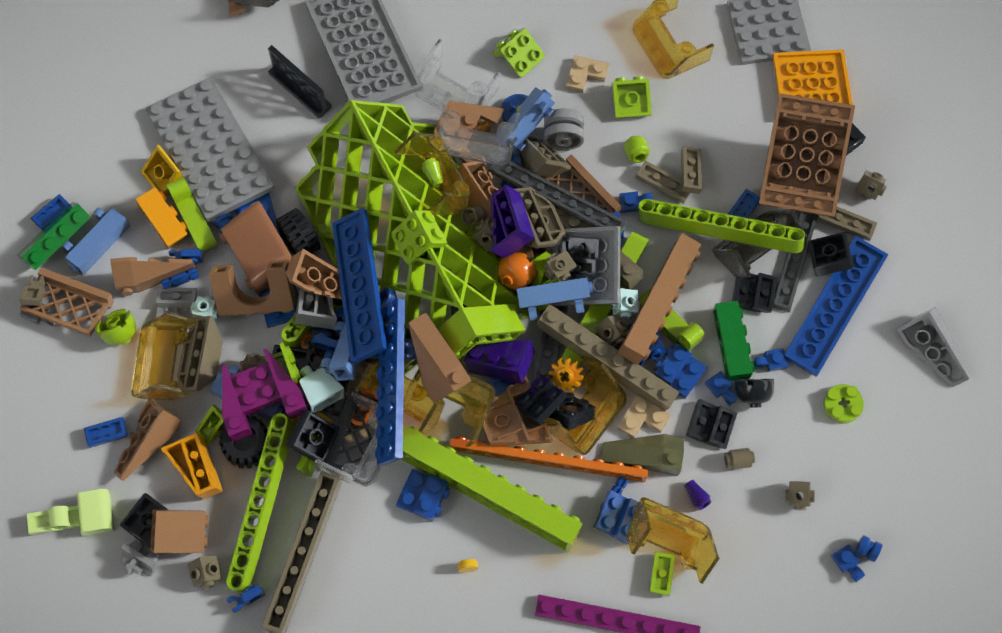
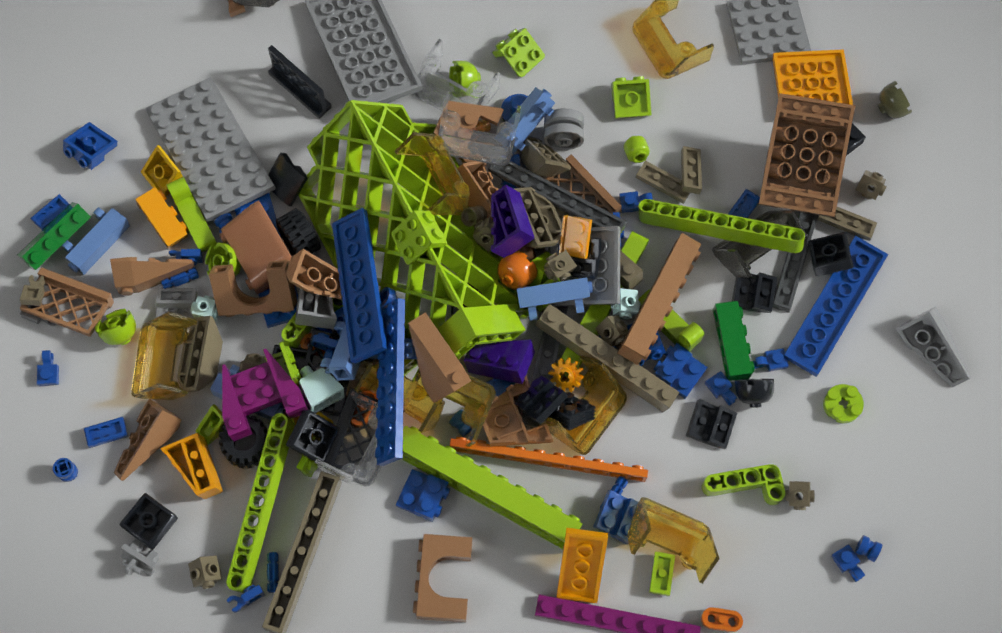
yellowish green plate [27,489,114,536] -> none
medium nougat brick [150,509,209,553] -> none
lime cone [421,158,444,188] -> none
yellow tile [457,559,478,573] -> none
tan plate [566,55,609,93] -> none
olive wedge [601,434,684,476] -> none
tan plate [617,395,671,438] -> none
dark purple cone [684,480,712,510] -> none
dark tan brick [724,448,755,470] -> none
none -> blue plate [37,350,59,386]
none -> blue wheel [53,458,78,482]
none -> blue plate [63,122,118,170]
none -> lime cylinder [205,243,242,277]
none -> blue axle [267,552,279,593]
none -> black slope [268,152,308,207]
none -> medium nougat arch [413,534,472,623]
none -> lime cylinder [449,61,481,97]
none -> blue wheel [449,409,476,437]
none -> light orange plate [556,528,608,603]
none -> light orange plate [559,215,592,259]
none -> lime beam [701,464,785,505]
none -> orange plate [701,607,743,632]
none -> olive cylinder [877,81,912,119]

